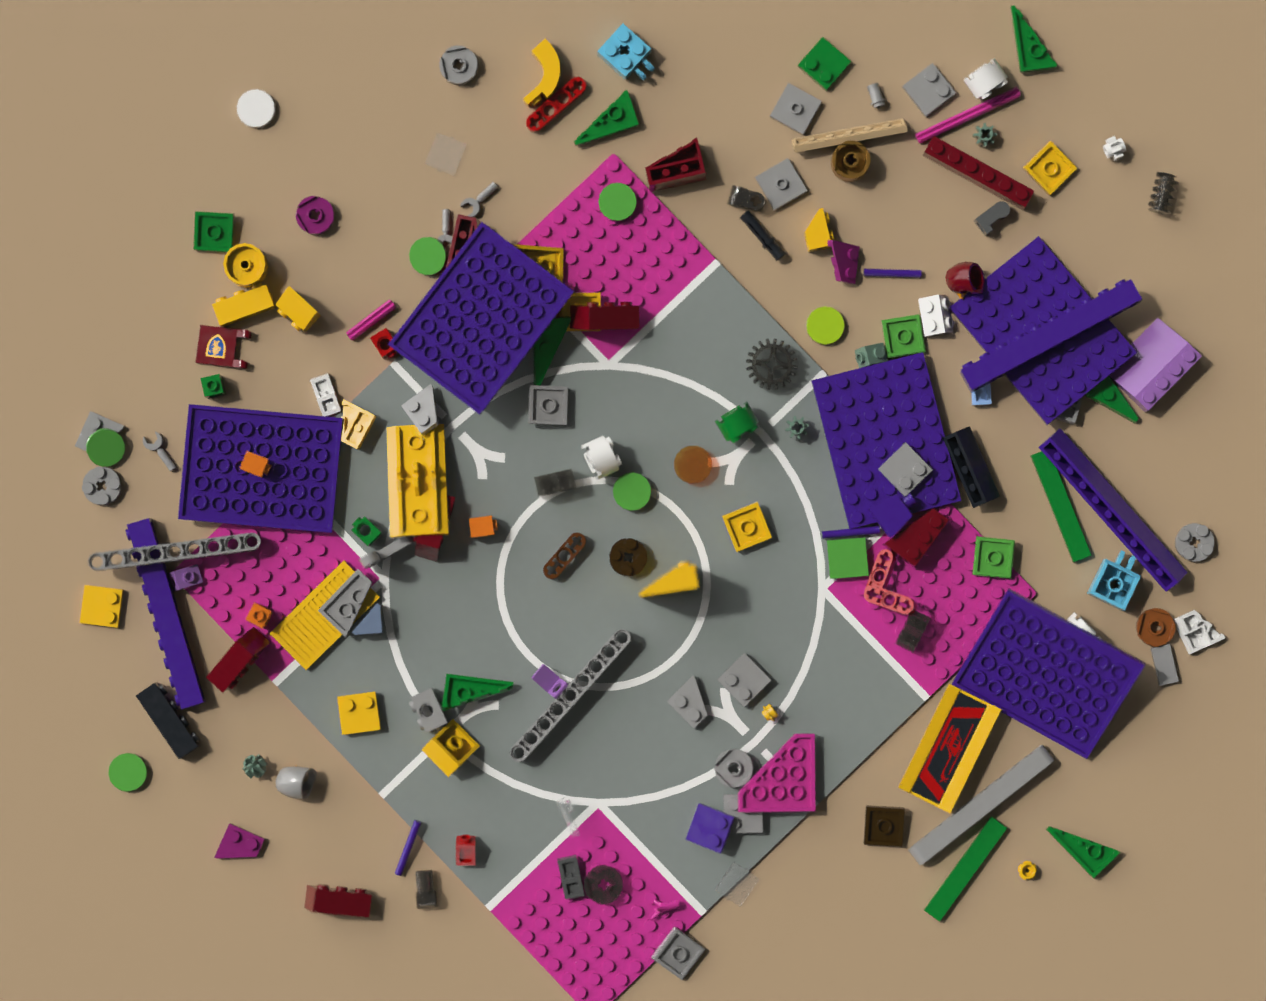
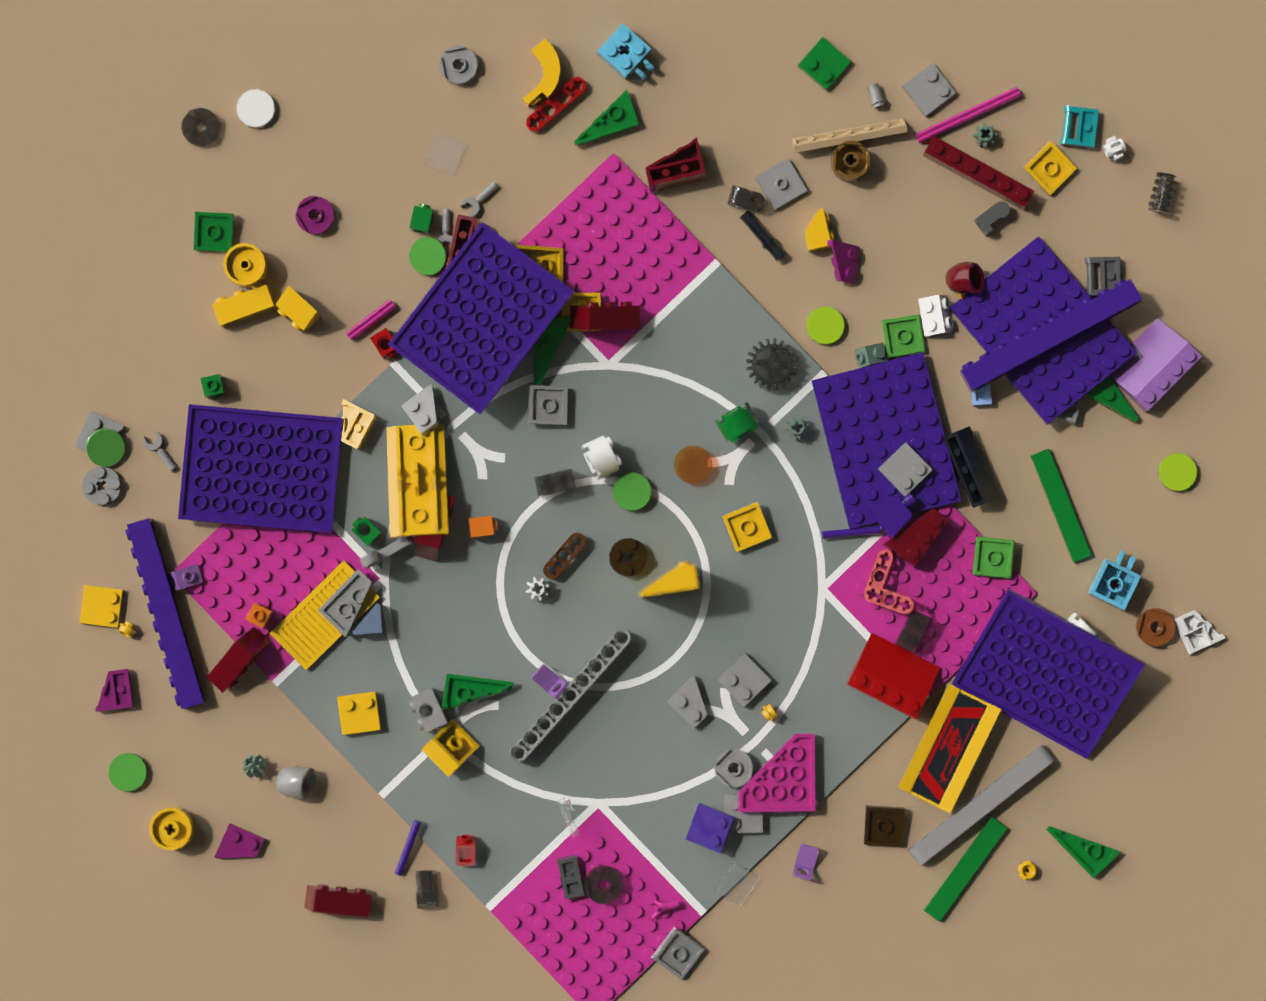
light grey beam [88,533,261,571] -> none
black brick [136,682,200,759] -> none
dark red flag [195,325,252,369] -> none
orange brick [240,451,271,478] -> none
white slope [310,373,341,416] -> none
bright green tile [598,183,637,221] -> none
light grey plate [770,83,822,135] -> none
bright green tile [827,537,869,579] -> none
dark purple bar [864,269,921,278] -> none
white brick [963,58,1008,100] -> none
green wing [1010,5,1057,73] -> none
dark purple brick [1038,428,1188,592] -> none
light grey tile [1150,644,1179,686] -> none
light grey plate [1175,523,1214,562] -> none
none -> magenta wing [95,669,134,712]
none -> yellow plate [118,622,137,638]
none -> yellow wheel [149,807,195,850]
none -> clear smoke plate [181,108,220,147]
none -> green brick [409,204,434,234]
none -> white gear [526,577,549,600]
none -> medium lavender bracket [793,844,819,881]
none -> red slope [846,633,940,719]
none -> teal plate [1060,106,1099,148]
none -> dark grey plate [1085,257,1120,297]
none -> lime tile [1158,453,1197,491]

